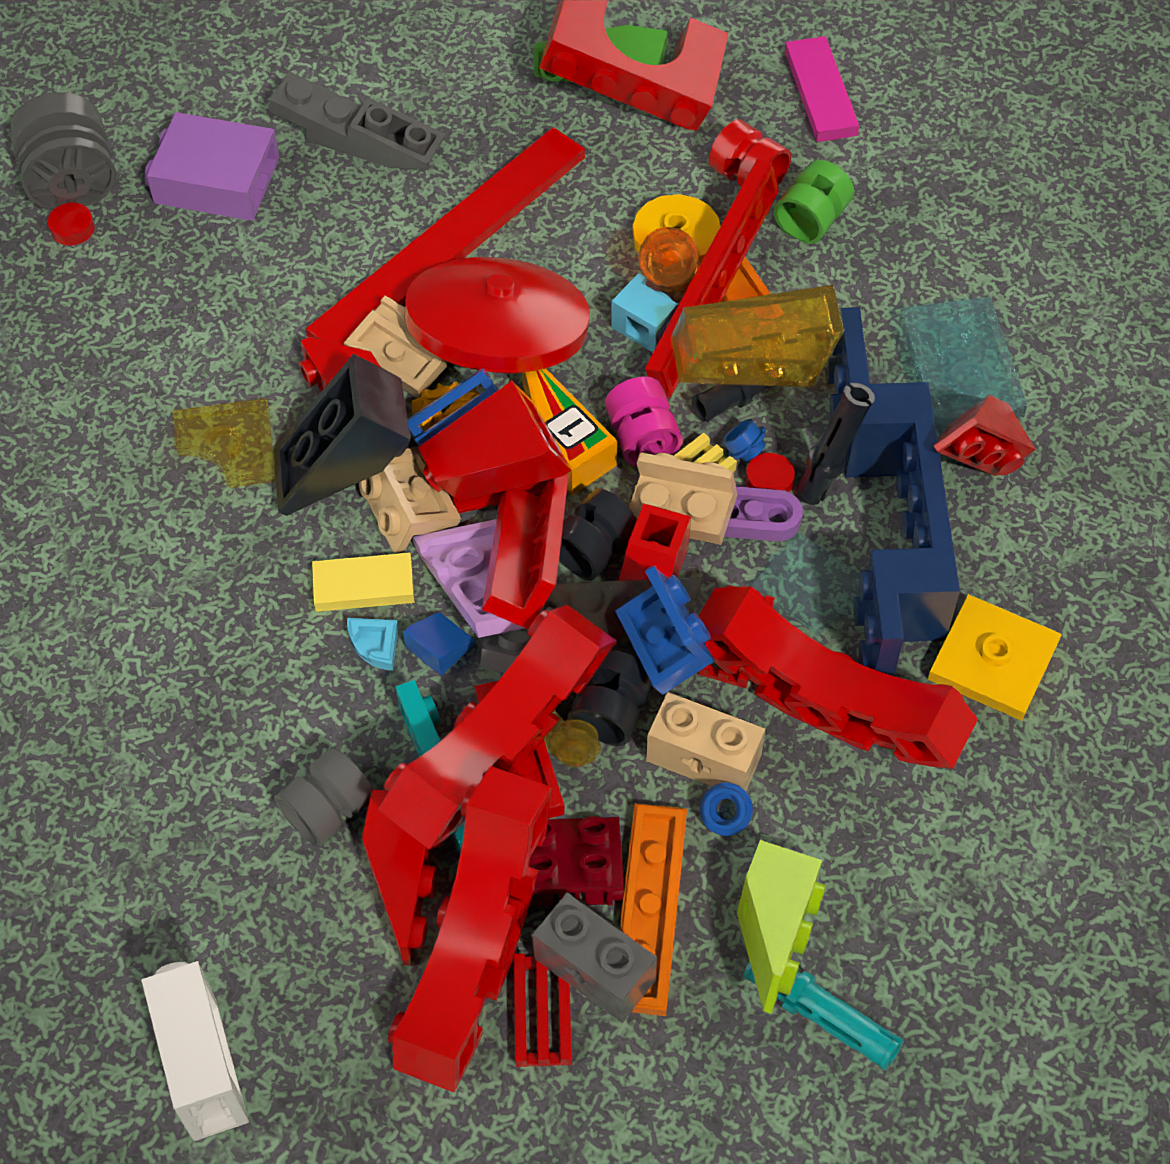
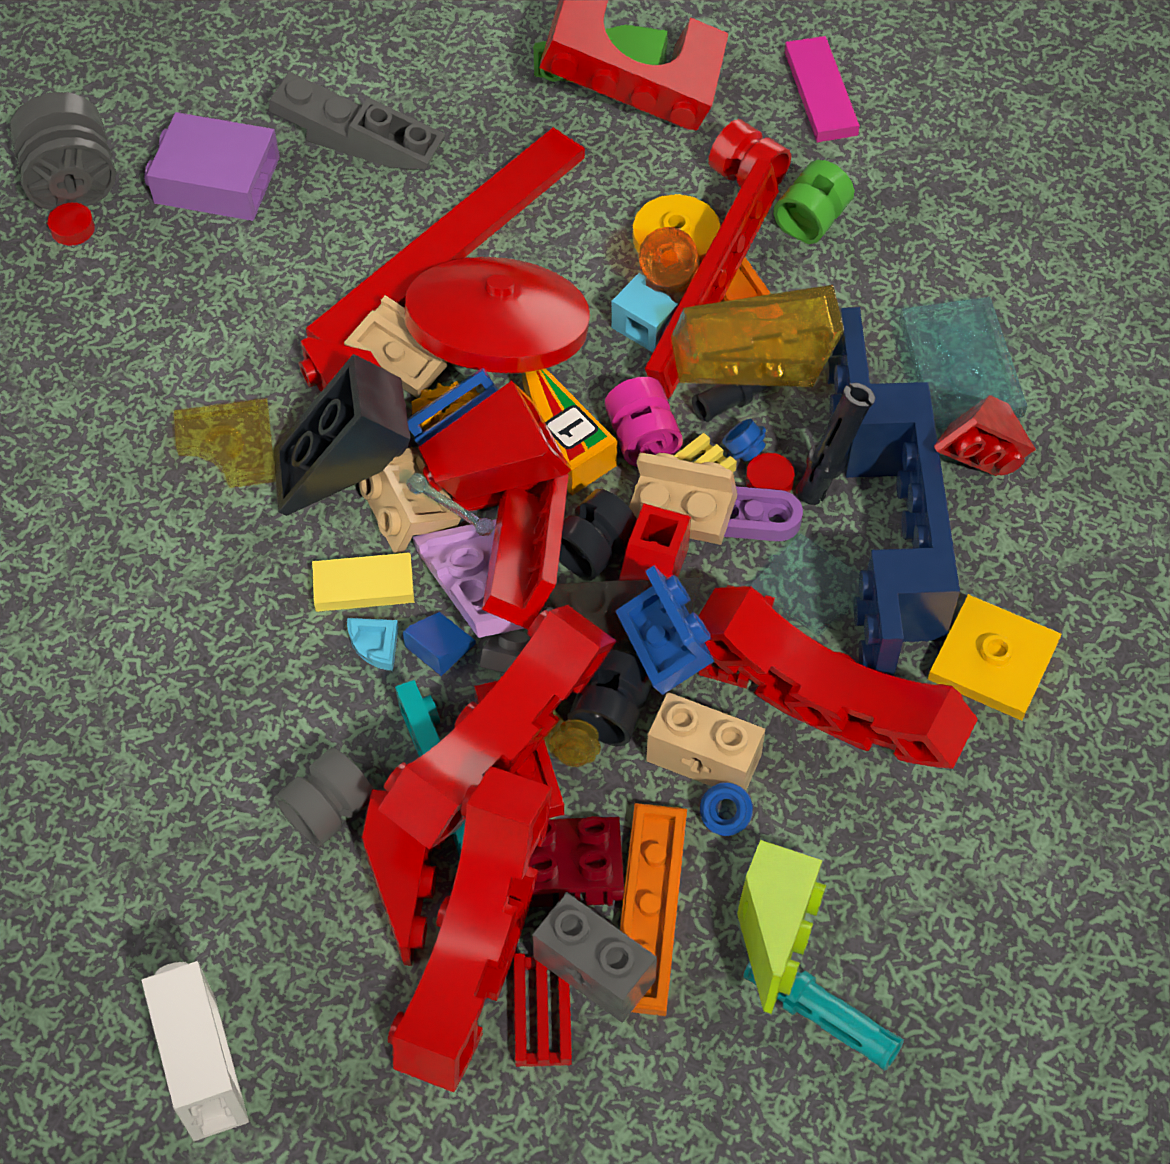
none -> clear light blue hinge [406,473,494,537]

